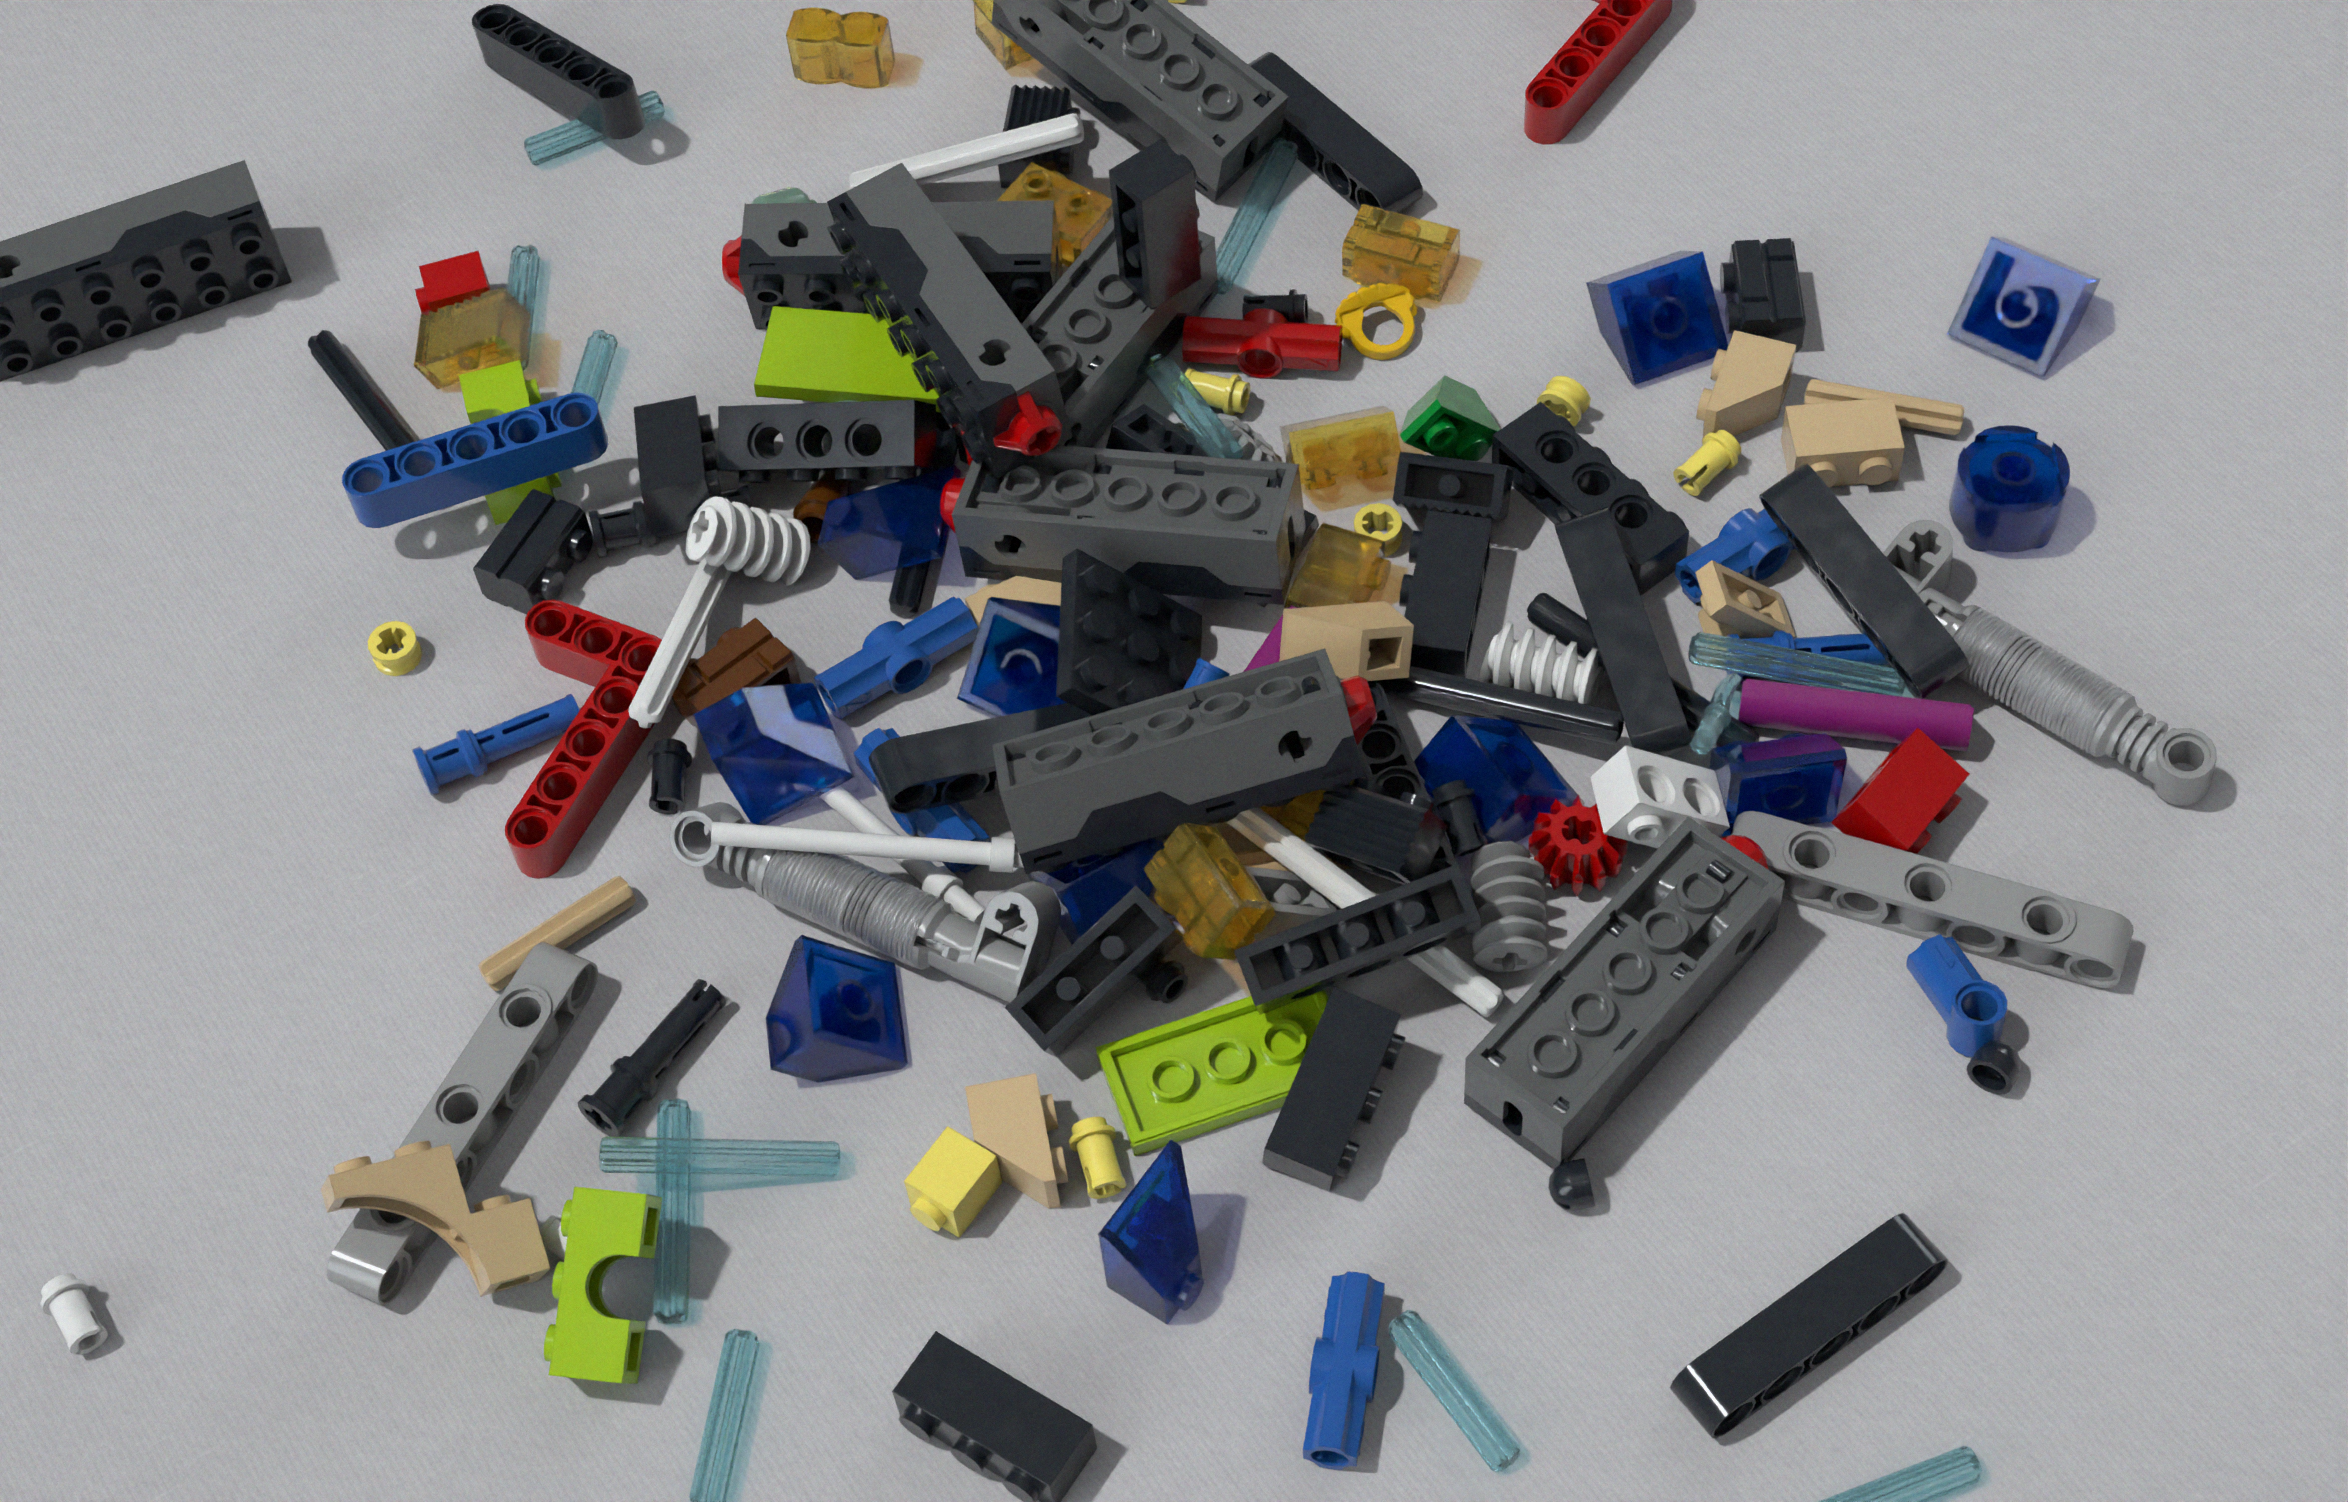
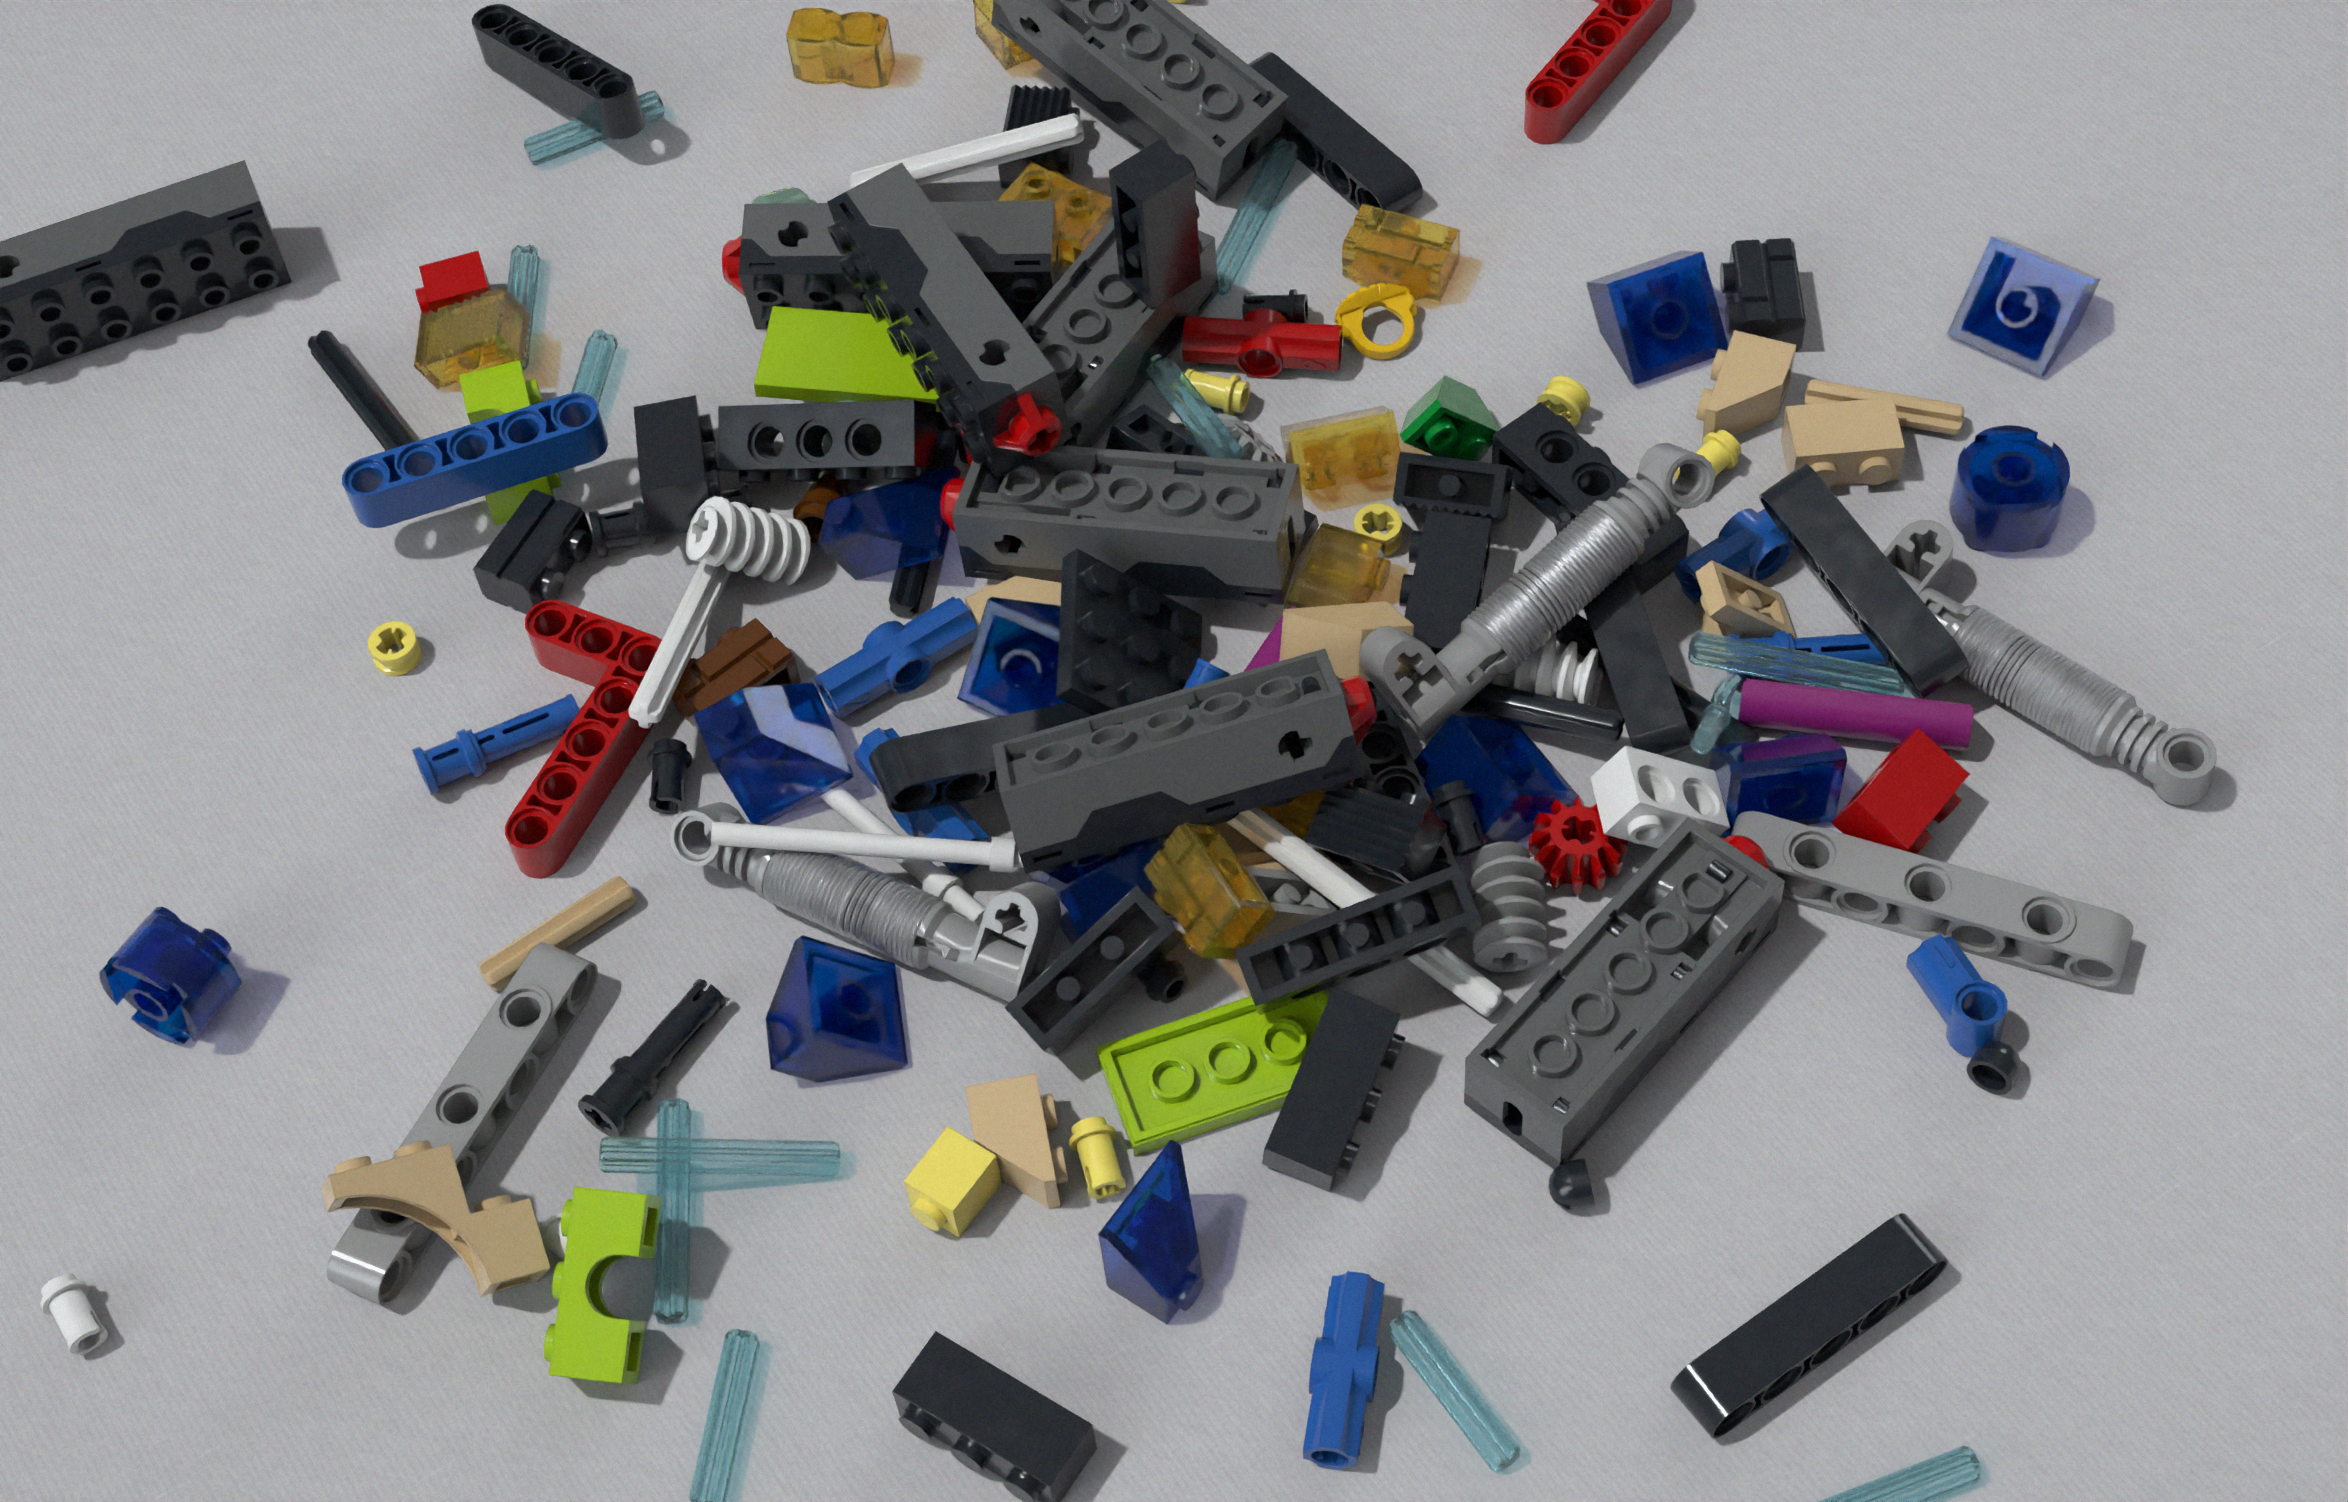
none -> clear blue brick [99,906,242,1044]
none -> piece [1359,443,1715,741]

